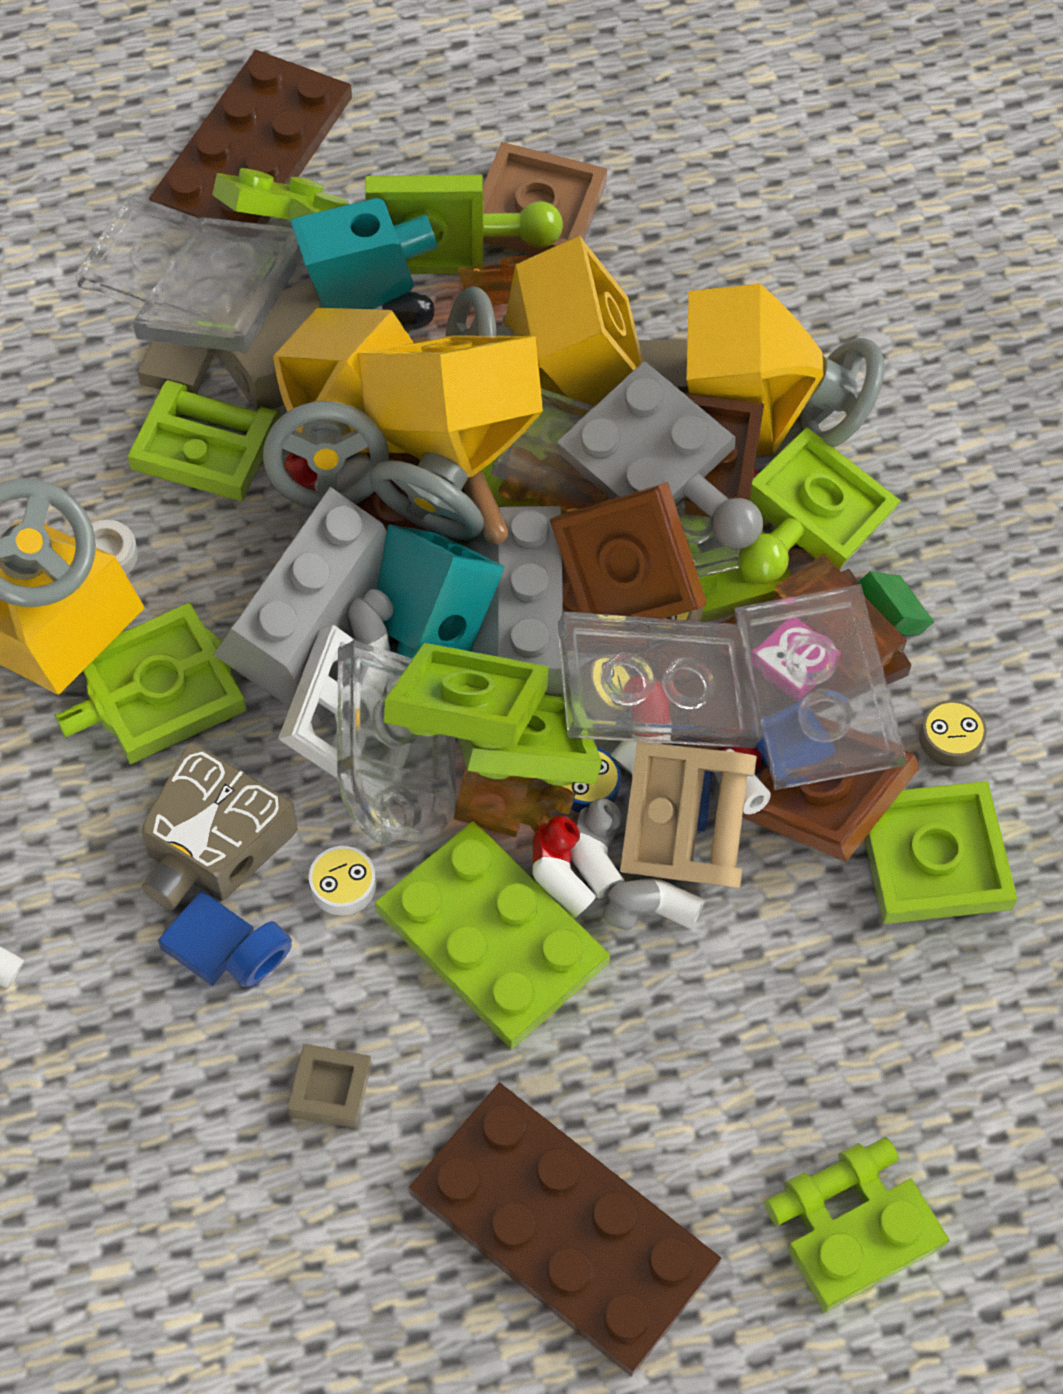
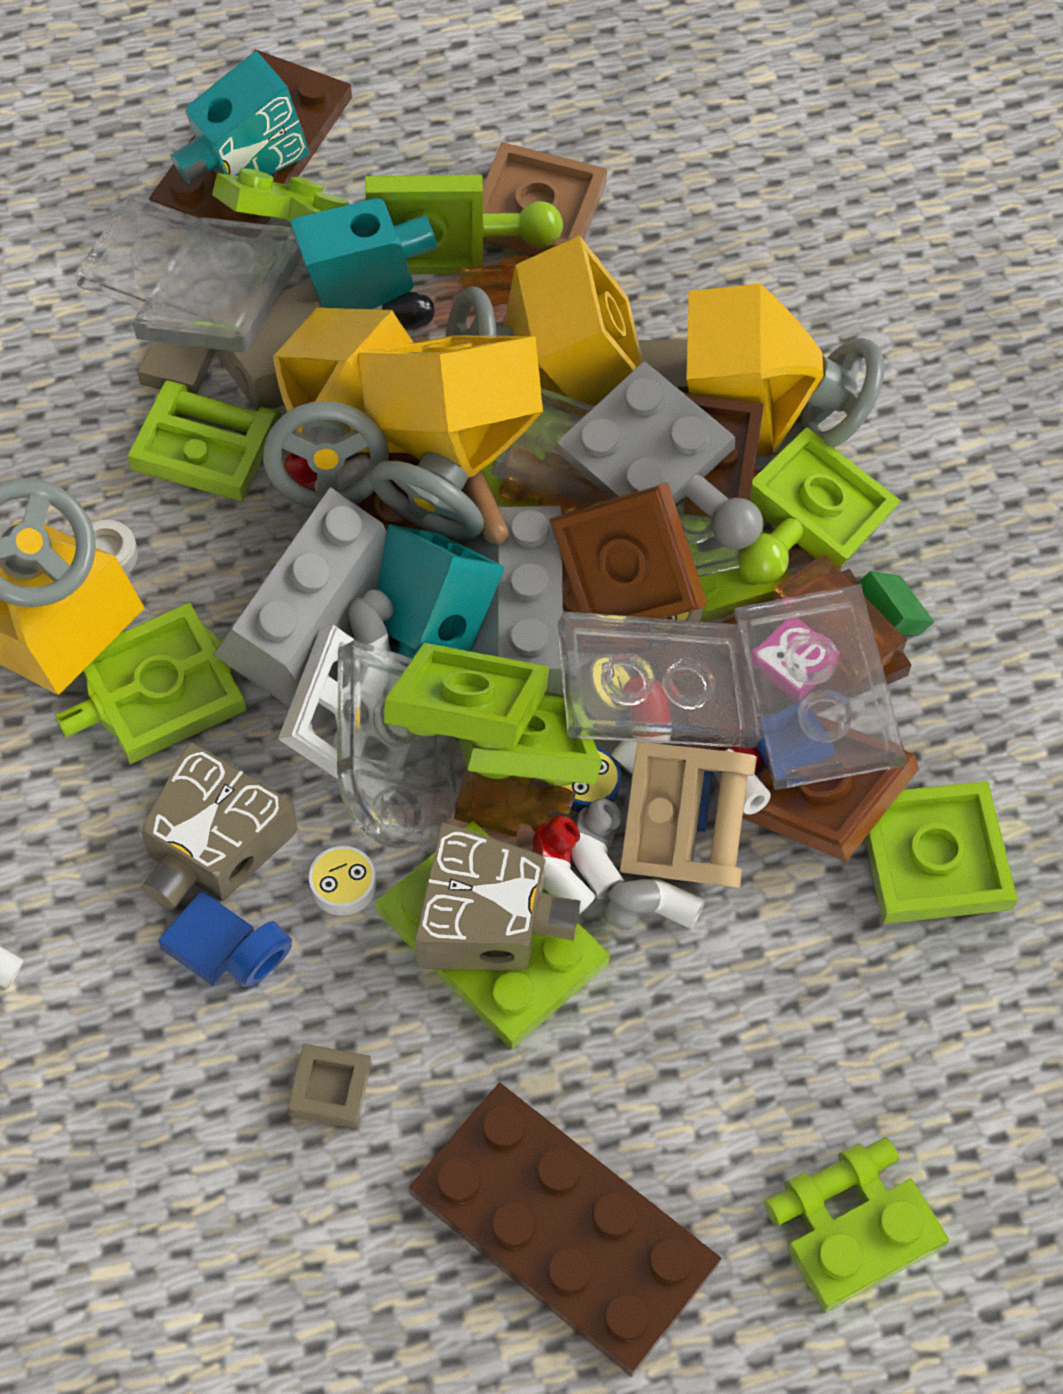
tile [919,700,987,767] -> none
none -> teal torso [170,51,310,185]
none -> dark tan torso [415,823,581,970]

